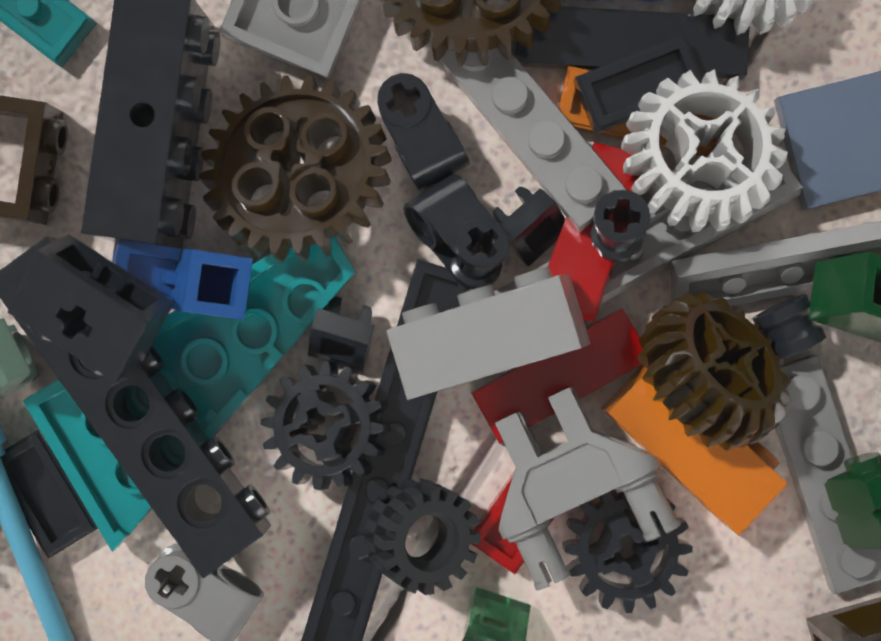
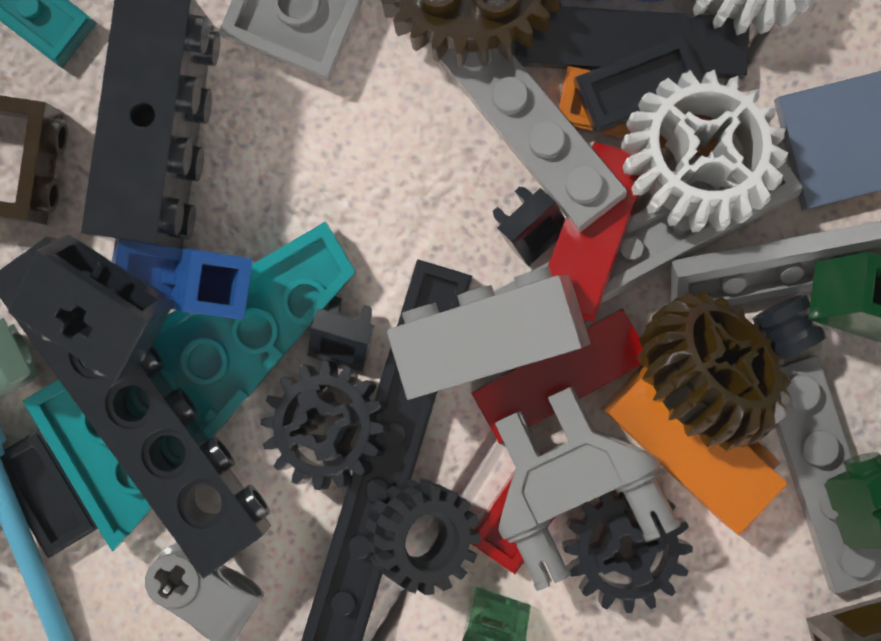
dark brown gear [199,75,392,263] -> none
black piece [377,73,470,192] -> none
black piece [403,173,510,290] -> none
black bush [590,190,650,262] -> none

